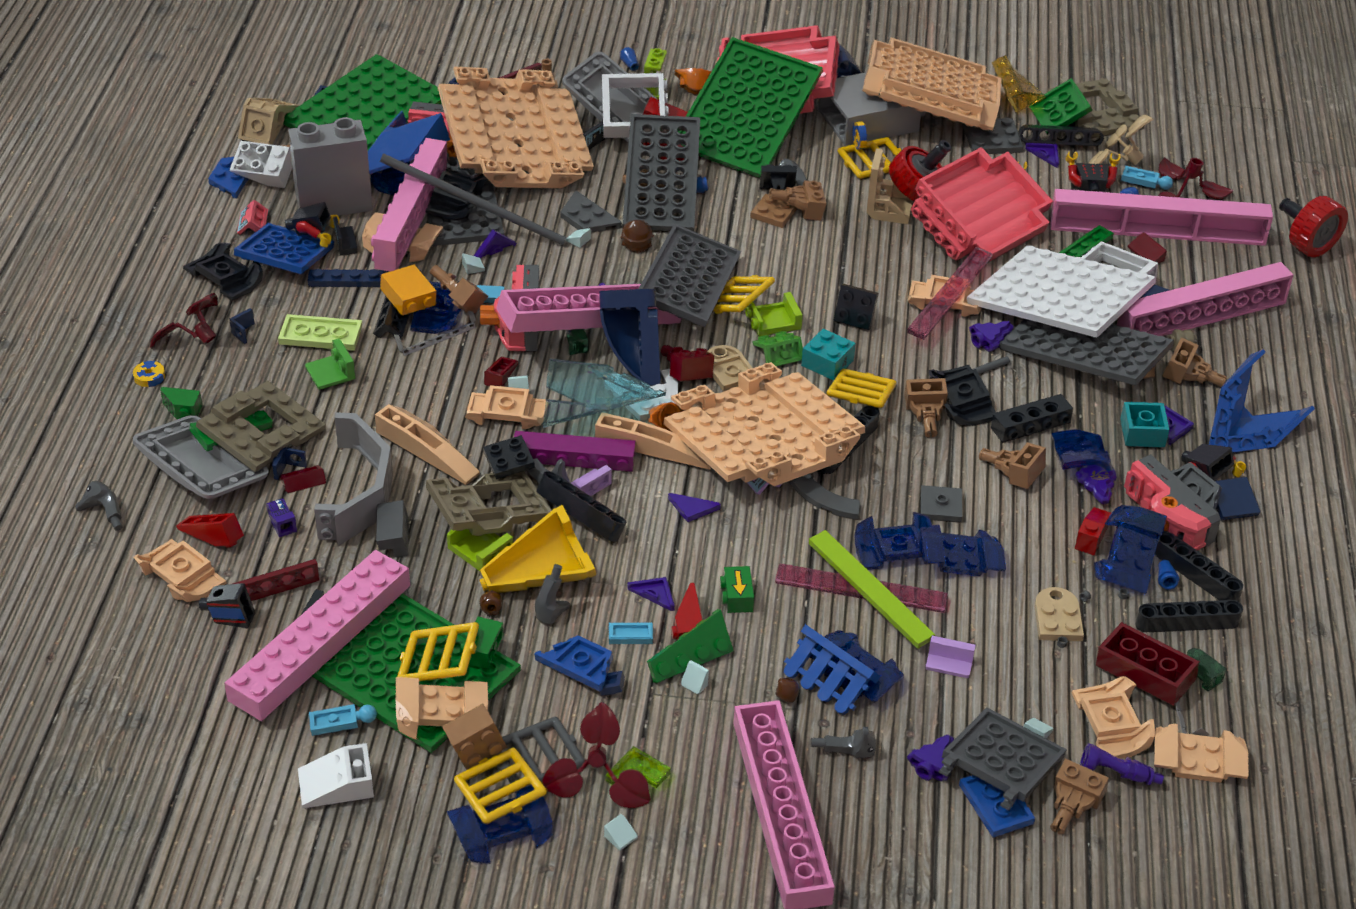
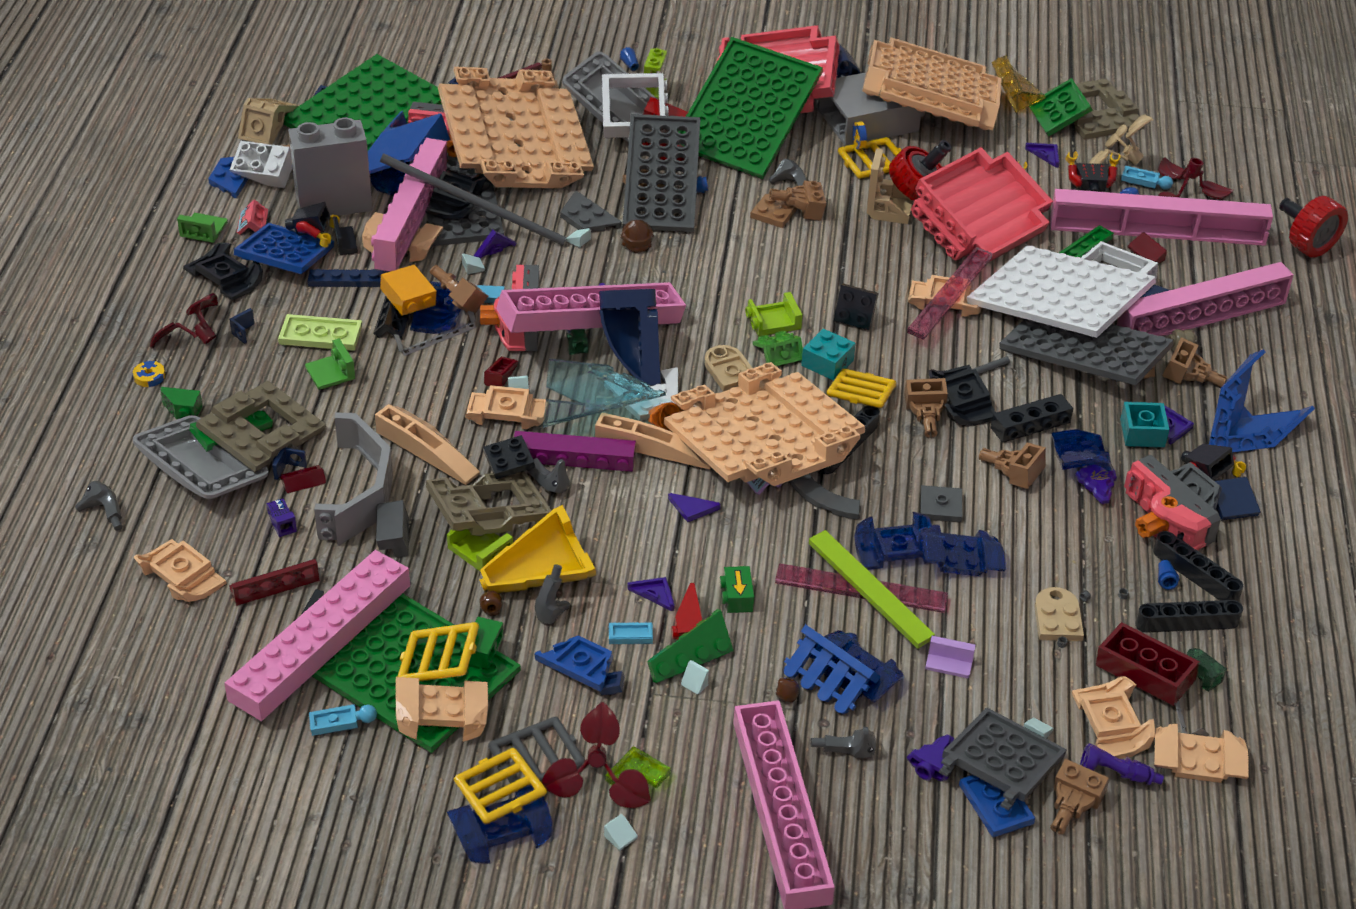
red slope [176,513,244,548] -> none
black torso [199,583,256,629] -> none
white slope [298,743,374,808] -> none
medium nougat brick [442,704,507,770] -> none
black beam [536,471,627,542] -> none
lavender panel [571,465,612,496] -> none
black panel [583,121,607,150] -> none
dark grey piece [638,224,741,327] -> none
dark red brick [660,345,715,381] -> none
orange hat [674,68,711,94] -> none
yellow bar [713,275,775,314] -> none
black plate [759,164,797,190] -> none
dark grey plate [962,117,1023,154] -> none
dark purple rock [969,321,1014,352] -> none
black beam [1018,124,1104,146] -> none
red slope [1075,507,1114,556] -> none
clear blue piece [1094,505,1167,594] -> none
none -> bright green bracket [177,213,228,243]

